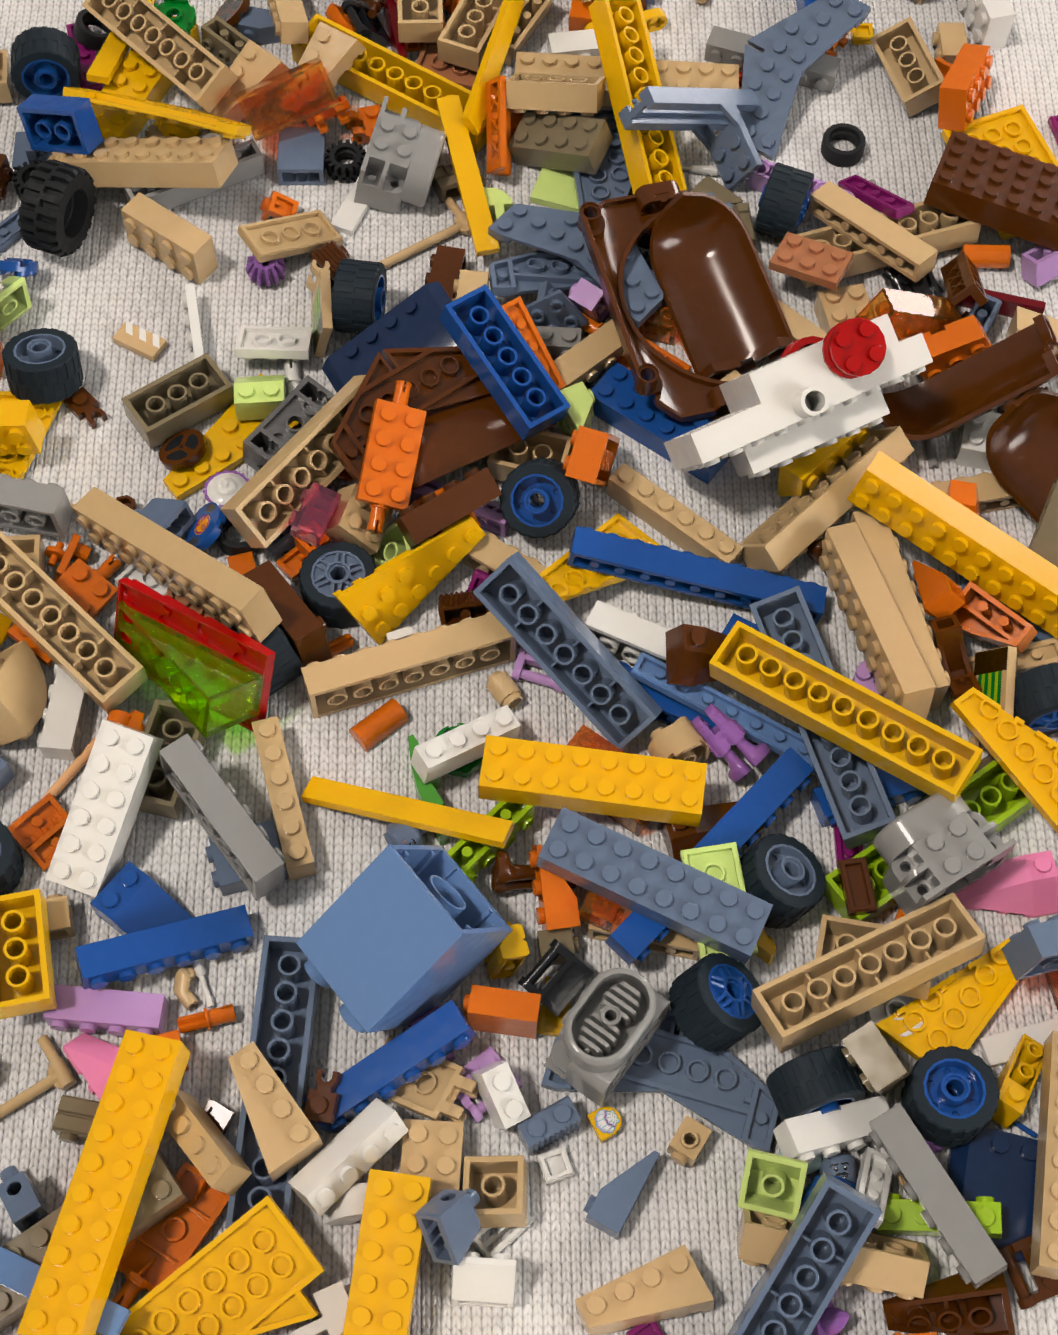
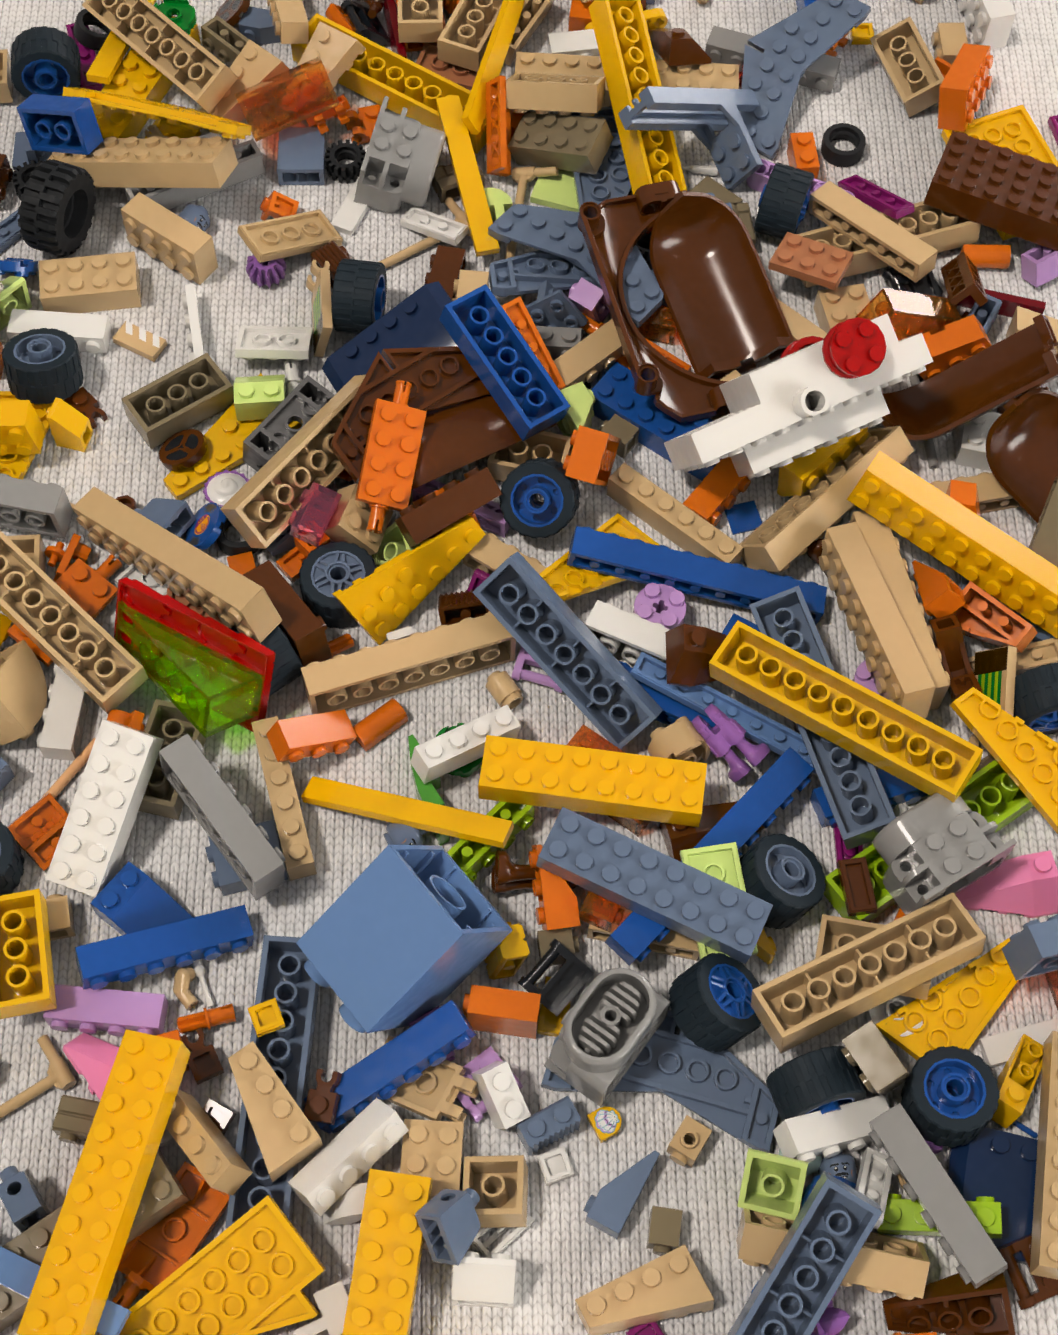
none -> white brick [7,309,112,354]
none -> tan brick [39,251,142,313]
none -> yellow slope [46,398,93,452]
none -> sand blue head [178,204,210,232]
none -> reddish brown plate [181,1028,224,1085]
none -> yellow tile [248,998,286,1037]
none -> orange brick [266,709,357,762]
none -> white tile [400,206,469,246]
none -> tan bar [505,166,559,259]
none -> dark tan brick [599,414,639,459]
none -> lavender brick [633,583,686,630]
none -> dark tan brick [646,1206,683,1256]
none -> reddish brown wedge [648,28,712,66]
none -> orange brick [682,457,751,526]
none -> blue piece [725,500,762,535]
none -> orange brick [787,132,820,179]

